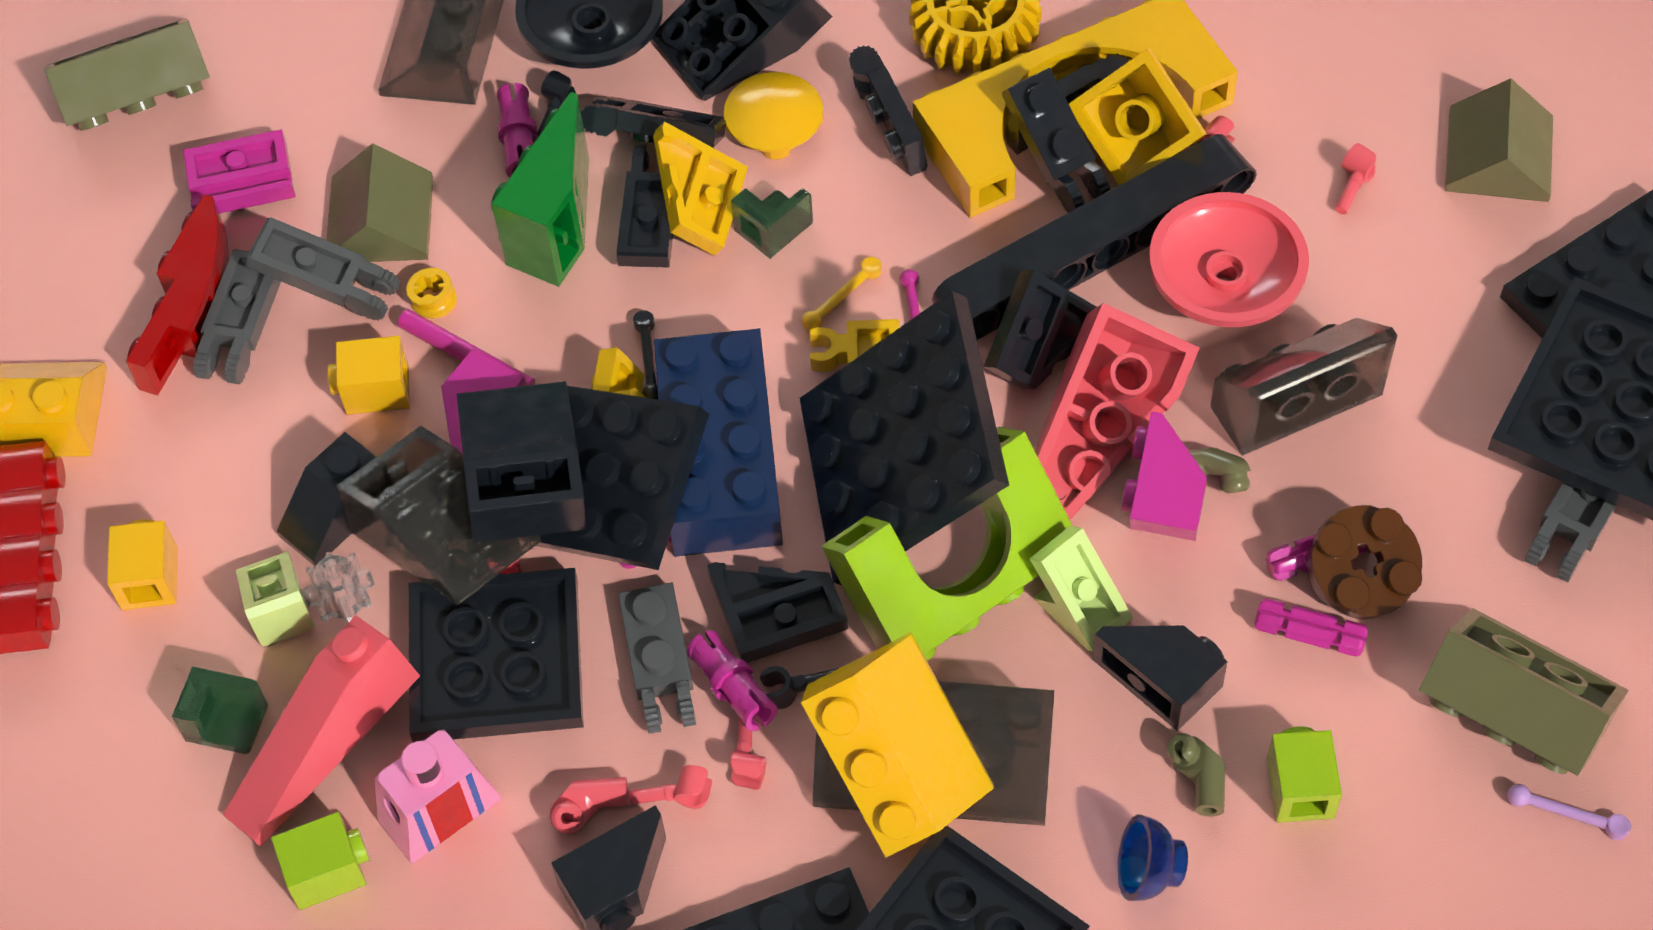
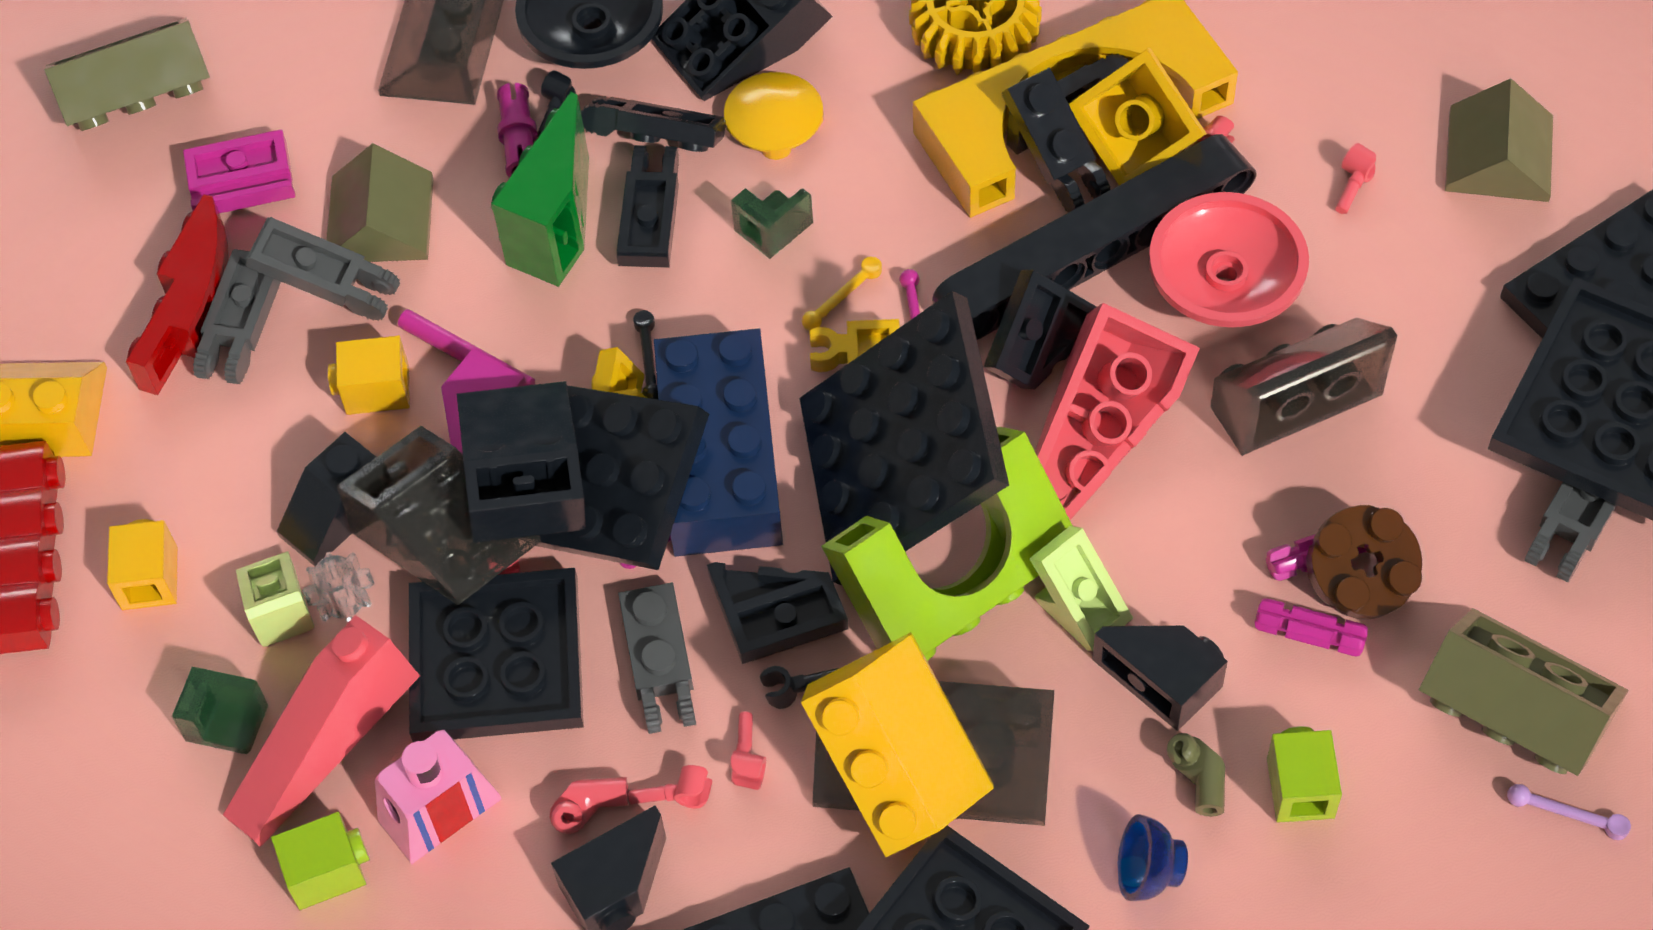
yellow bush [406,267,458,319] -> none
yellow wing [653,121,748,256] -> none
dark pink pin [687,630,777,731] -> none
black hinge [849,45,928,176] -> none
dark pink slope [1121,411,1207,541] -> none
olive arm [1189,447,1251,493] -> none

